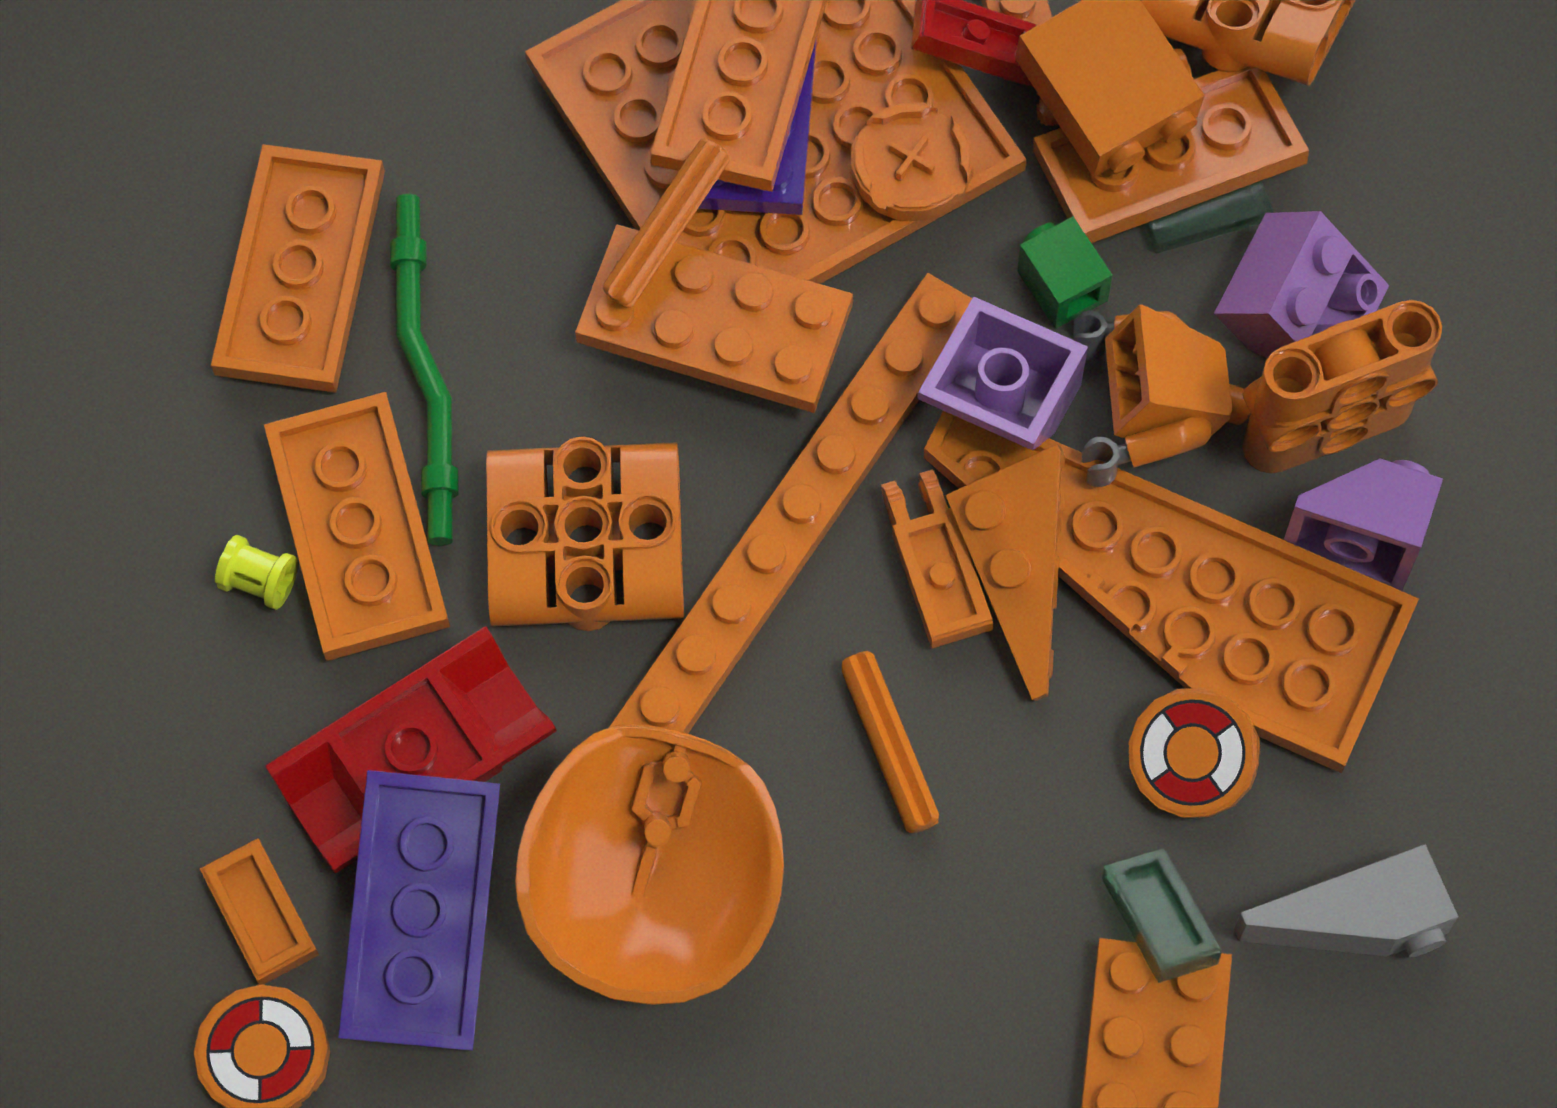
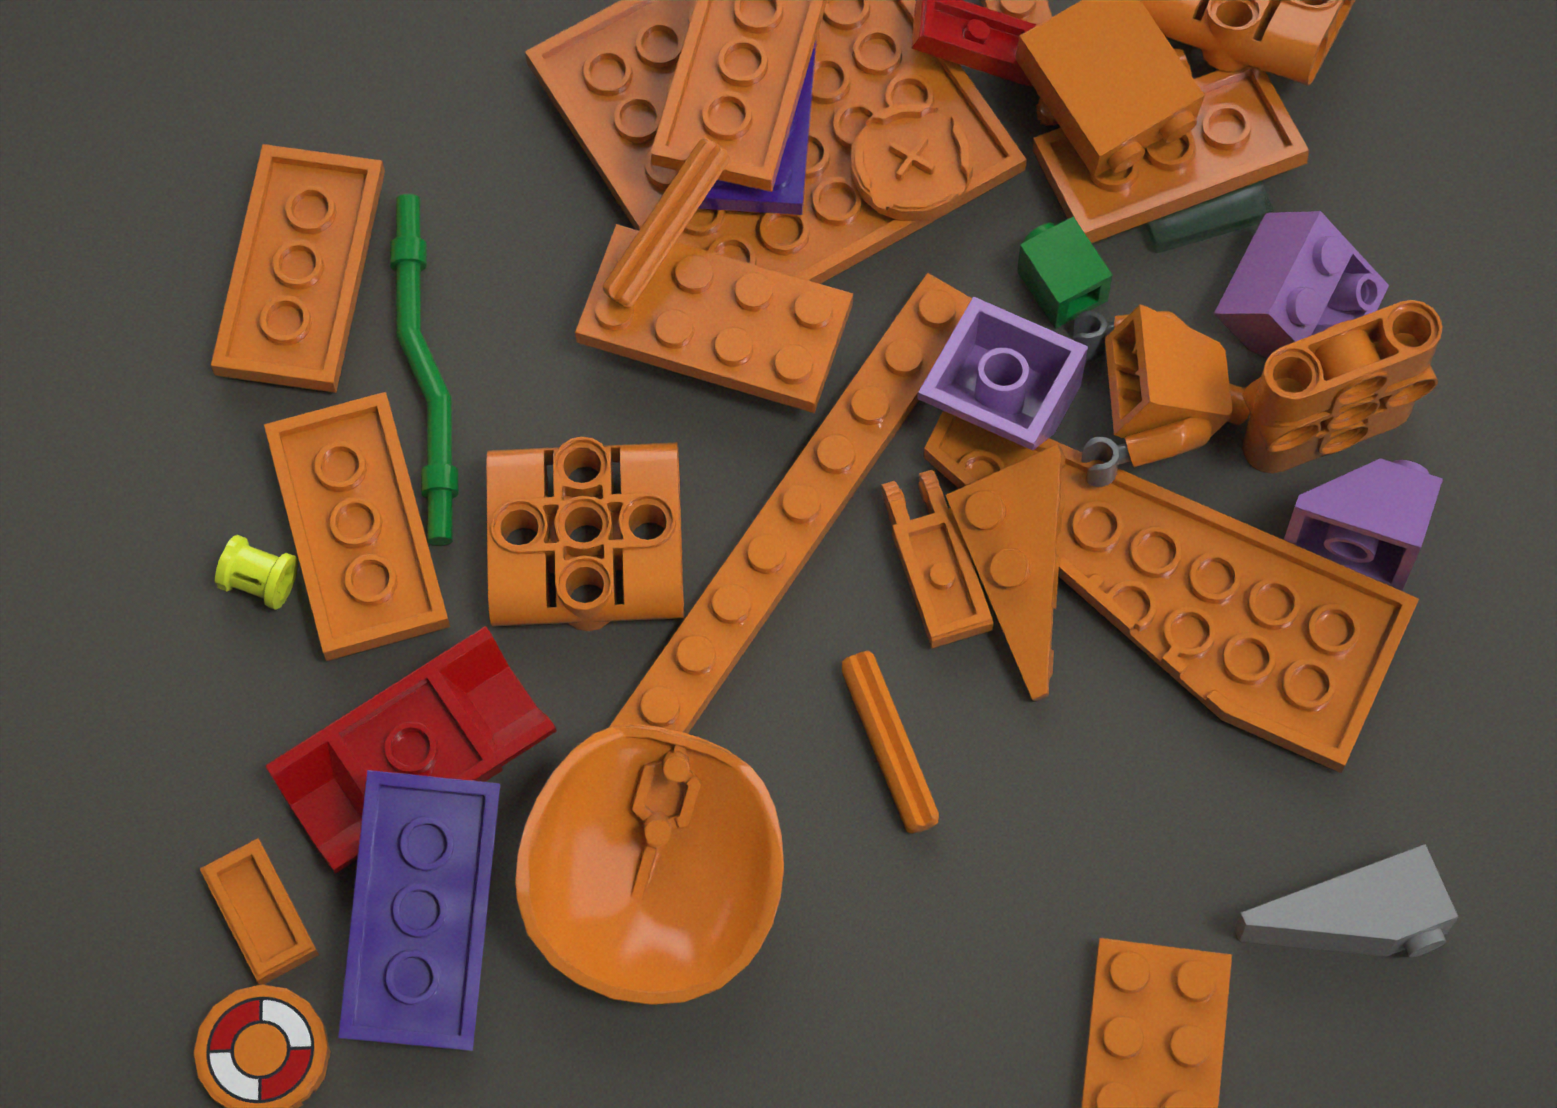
clear green tile [1102,848,1222,983] -> none
tile [1129,688,1260,818] -> none

